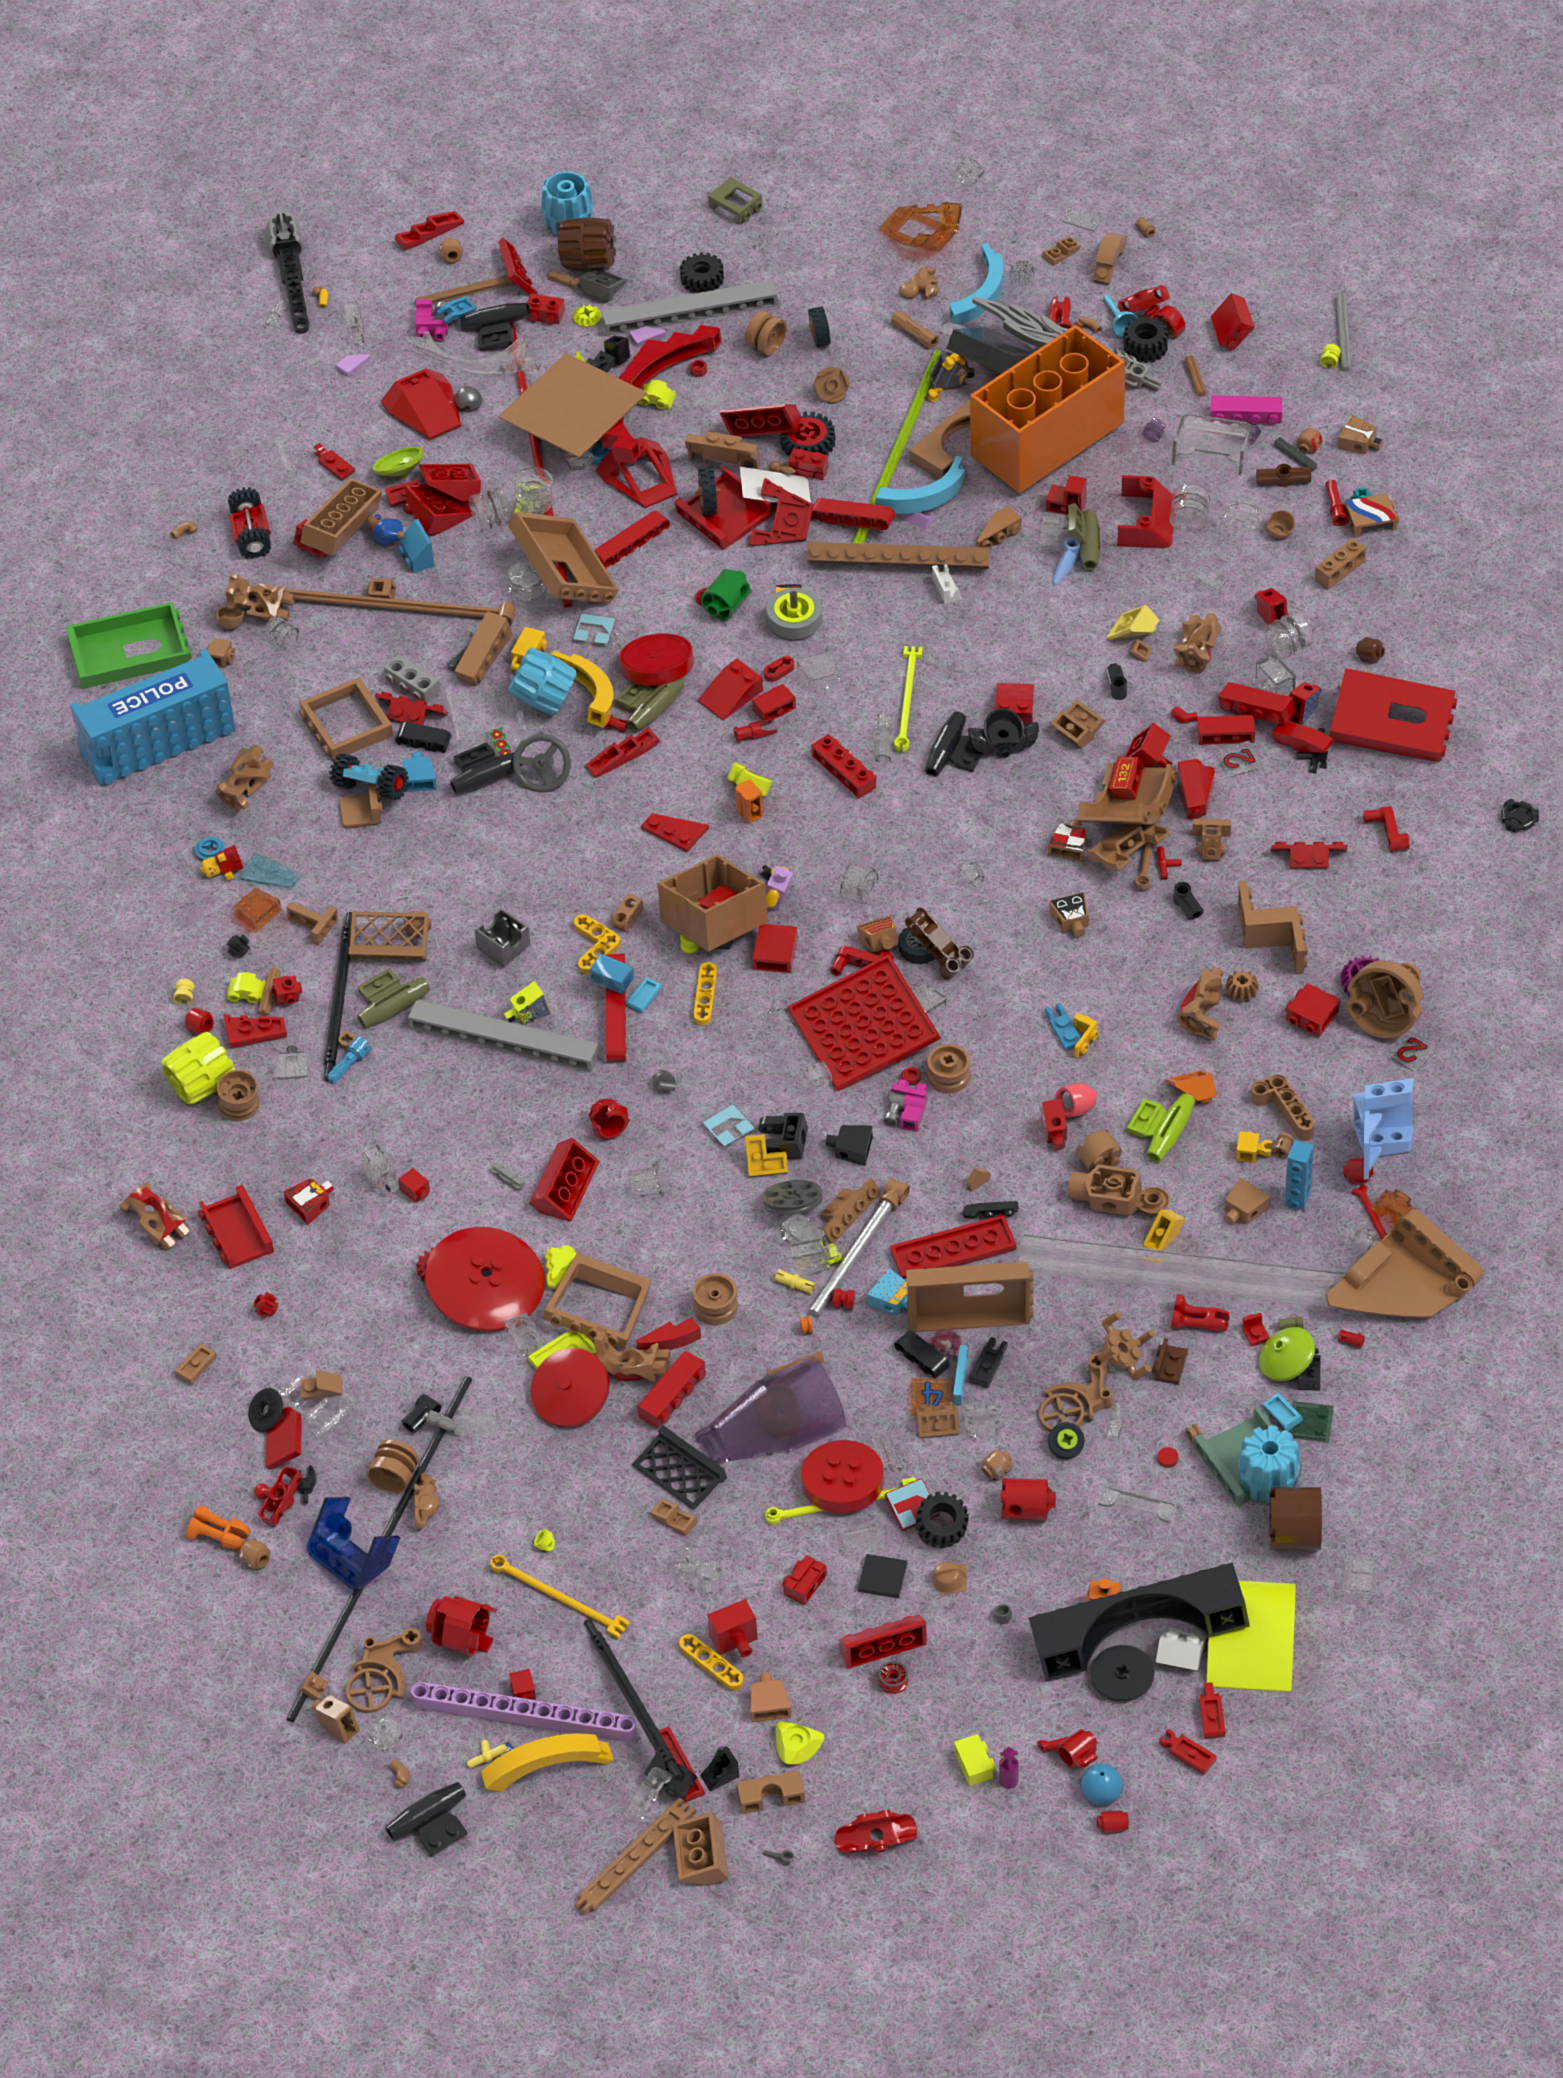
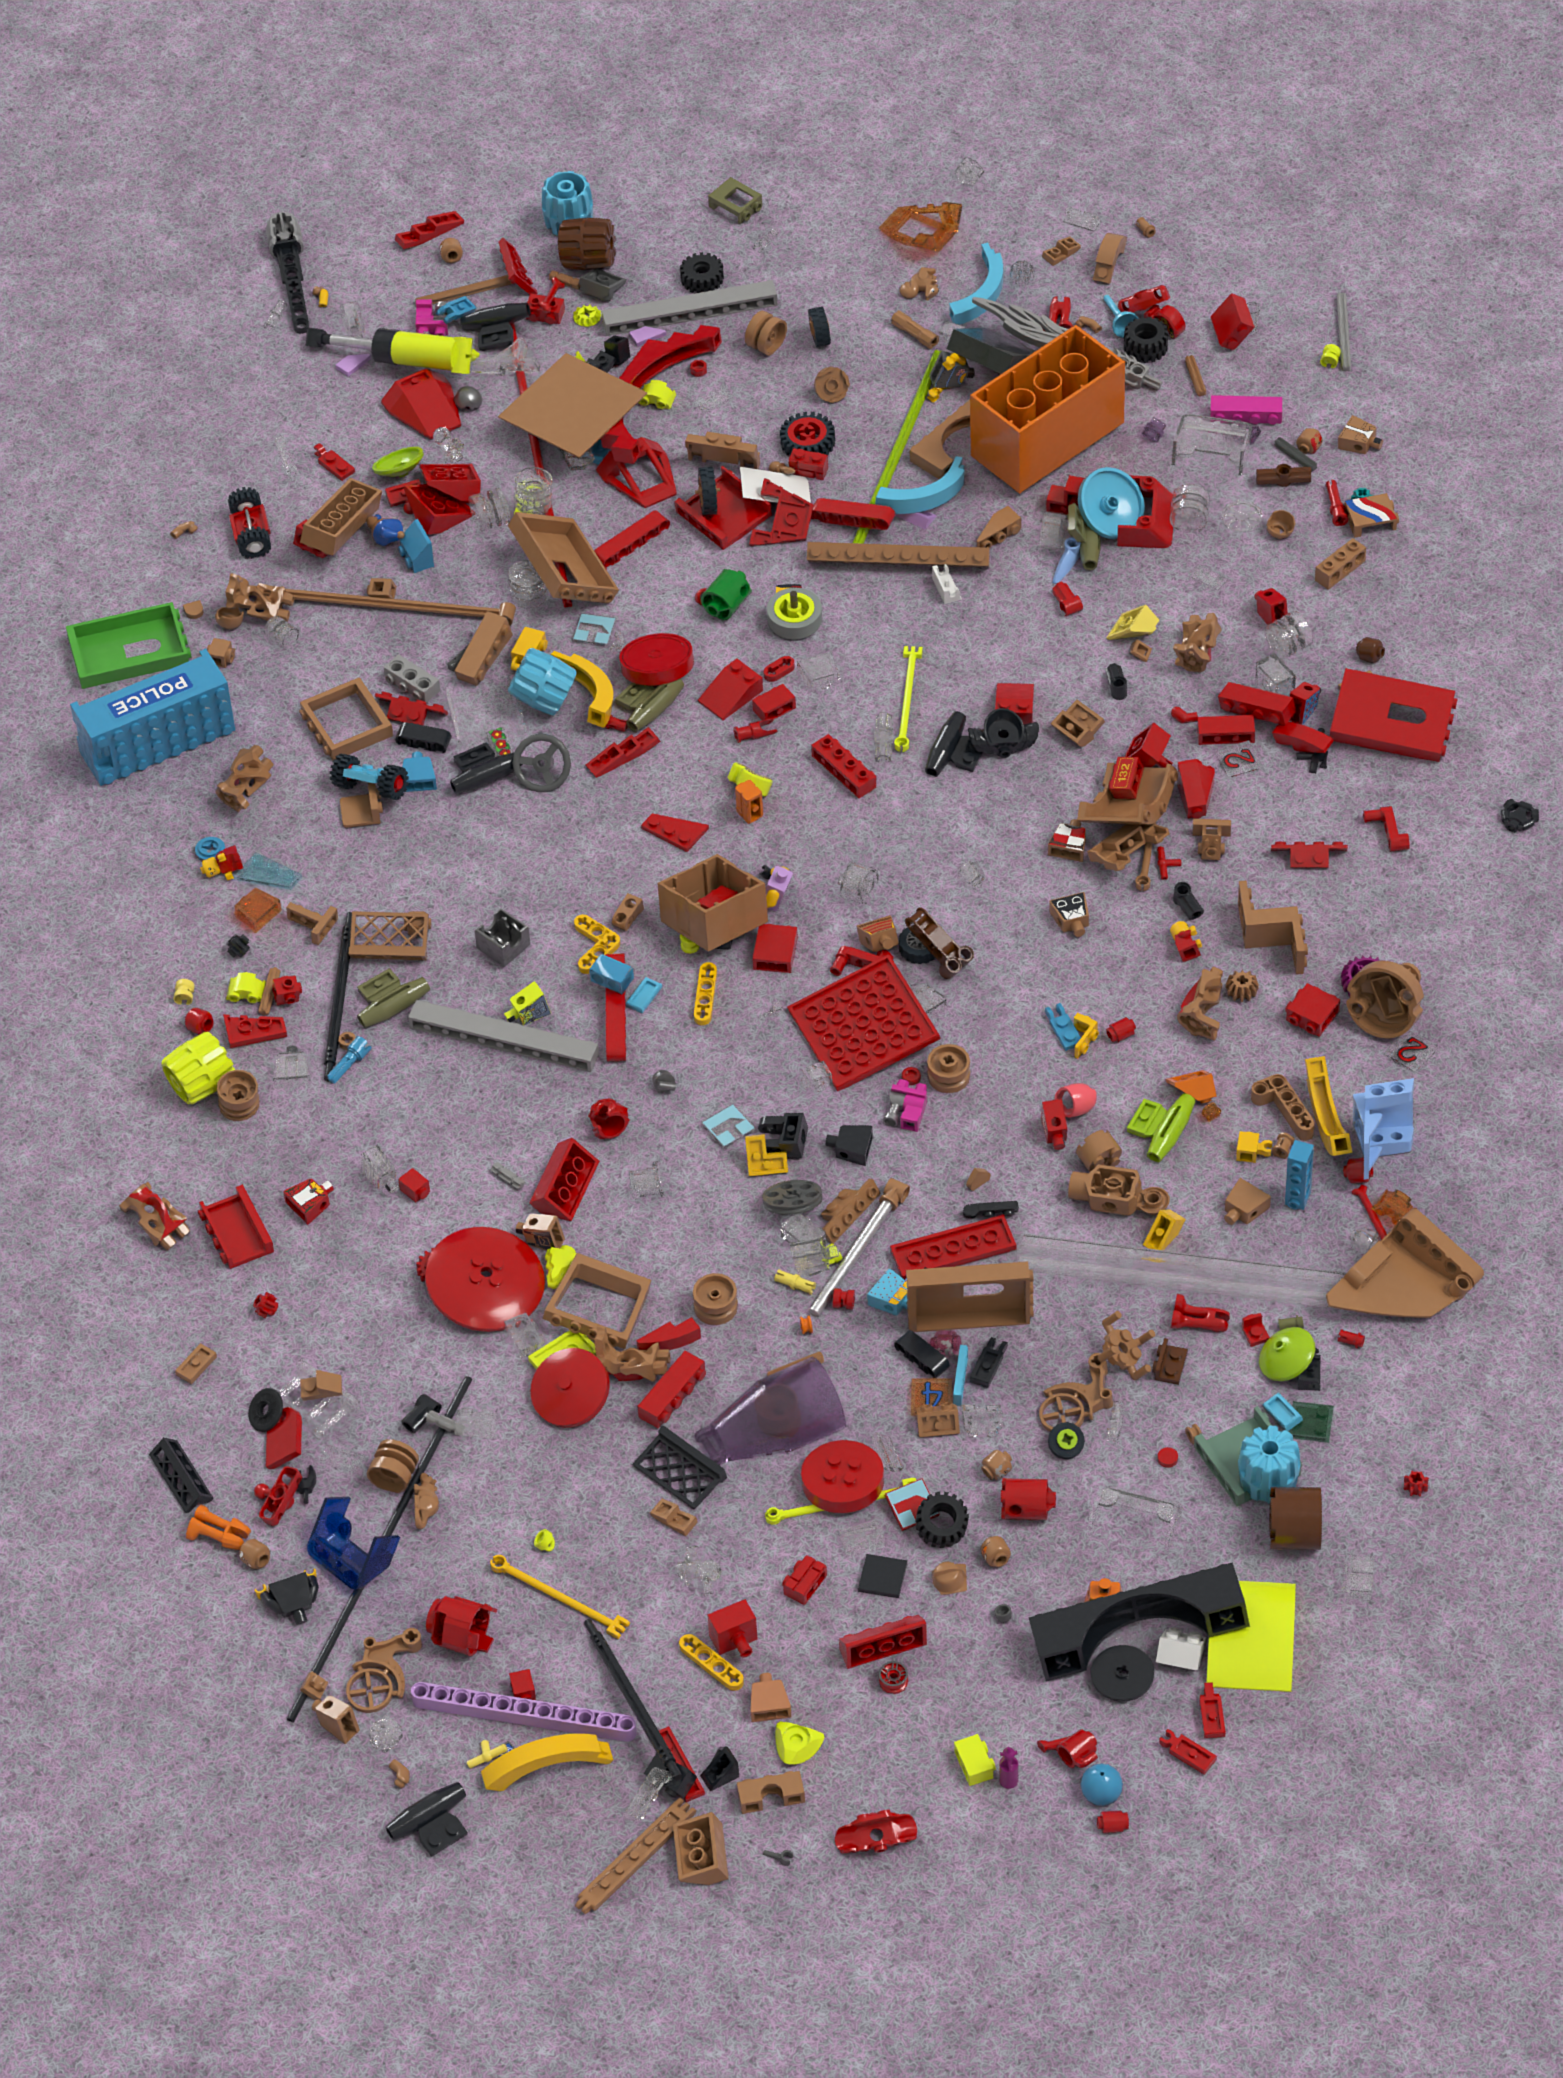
red slope [719,404,801,437] -> none
none -> black fence [149,1437,213,1513]
none -> medium nougat tile [183,600,204,619]
none -> black torso [254,1568,319,1625]
none -> neon yellow piece [305,328,479,374]
none -> clear animal [433,427,464,463]
none -> medium nougat torso [516,1214,565,1251]
none -> red piece [537,277,565,313]
none -> medium nougat head [980,1536,1011,1567]
none -> red piece [1052,581,1083,616]
none -> medium azure dish [1078,467,1145,539]
none -> red brick [1106,1017,1136,1043]
none -> red piece [1170,921,1202,962]
none -> clear orange bush [1202,1102,1222,1122]
none -> yellow arch [1304,1056,1352,1156]
none -> red gear [1403,1471,1429,1497]

